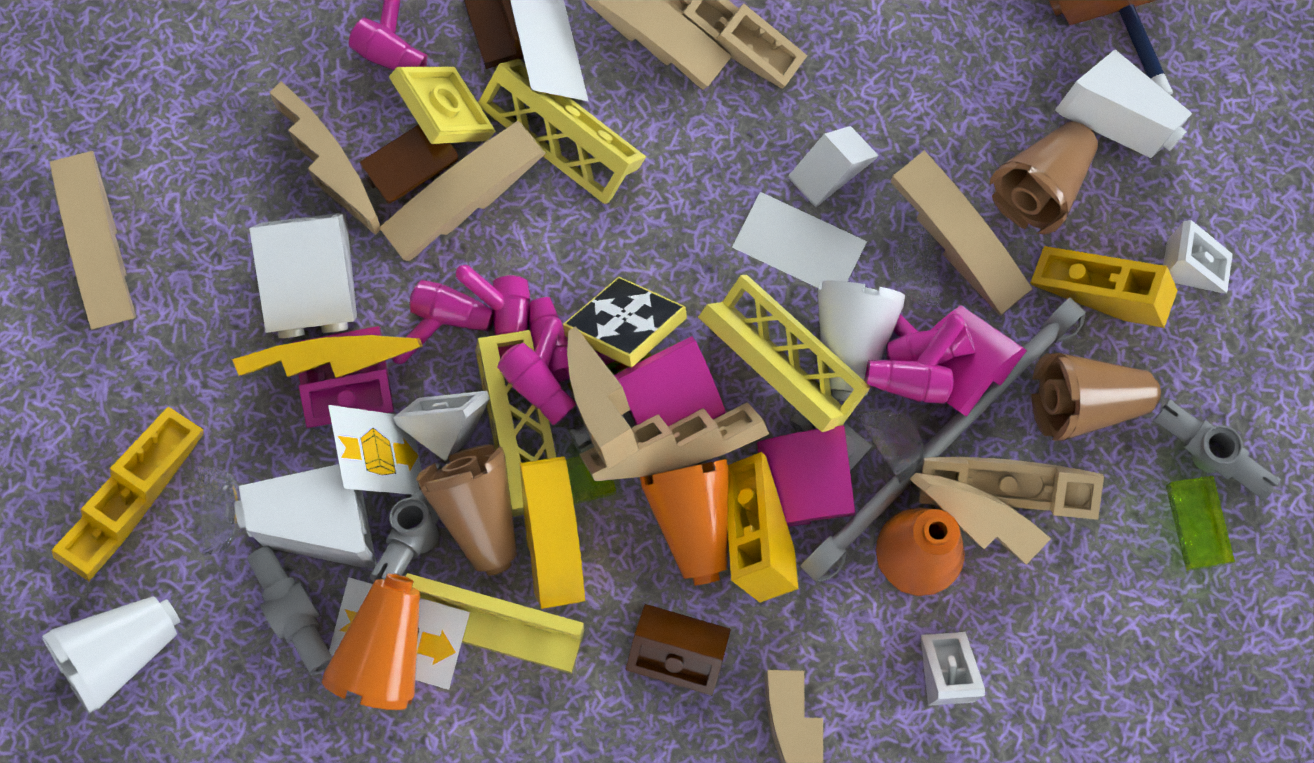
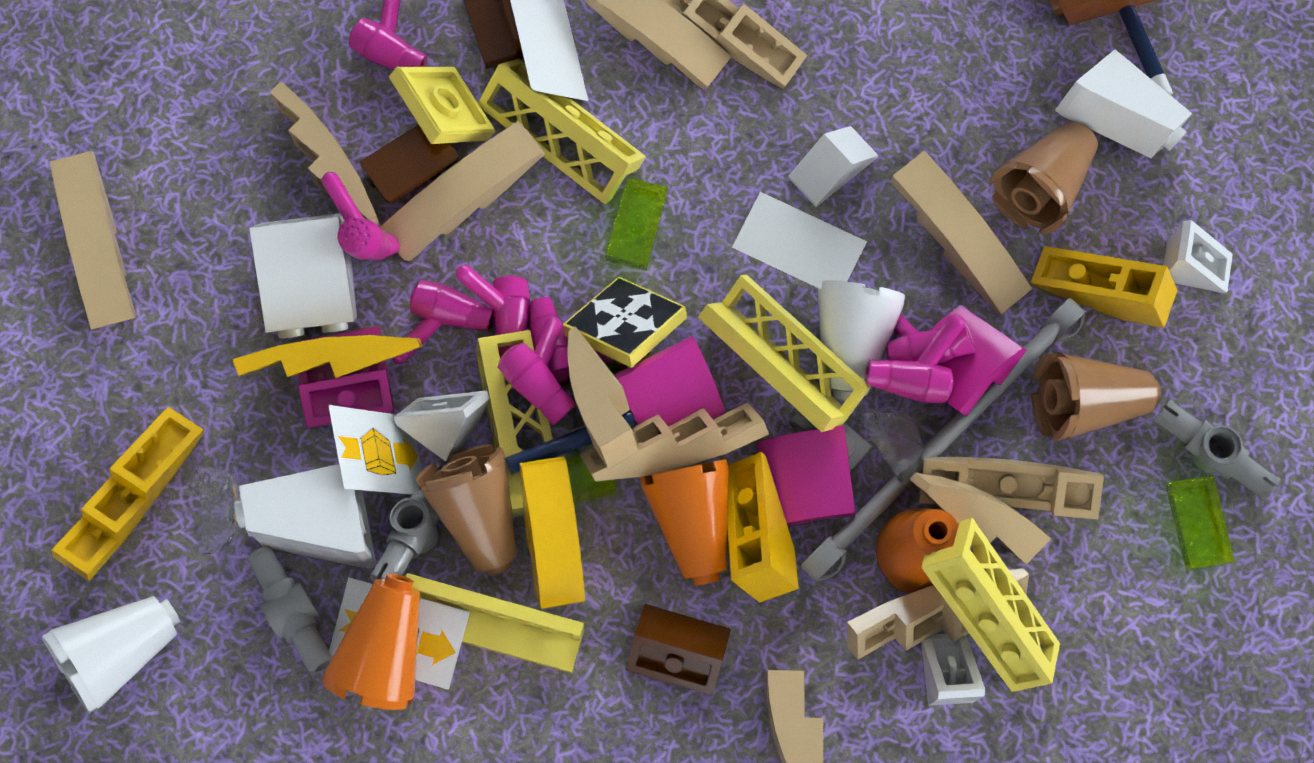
none -> dark pink piece [322,172,400,263]
none -> dark blue bar [505,410,635,475]
none -> clear neon green plate [606,177,668,271]
none -> tan slope [847,568,1029,660]
none -> light yellow fence [921,517,1060,692]

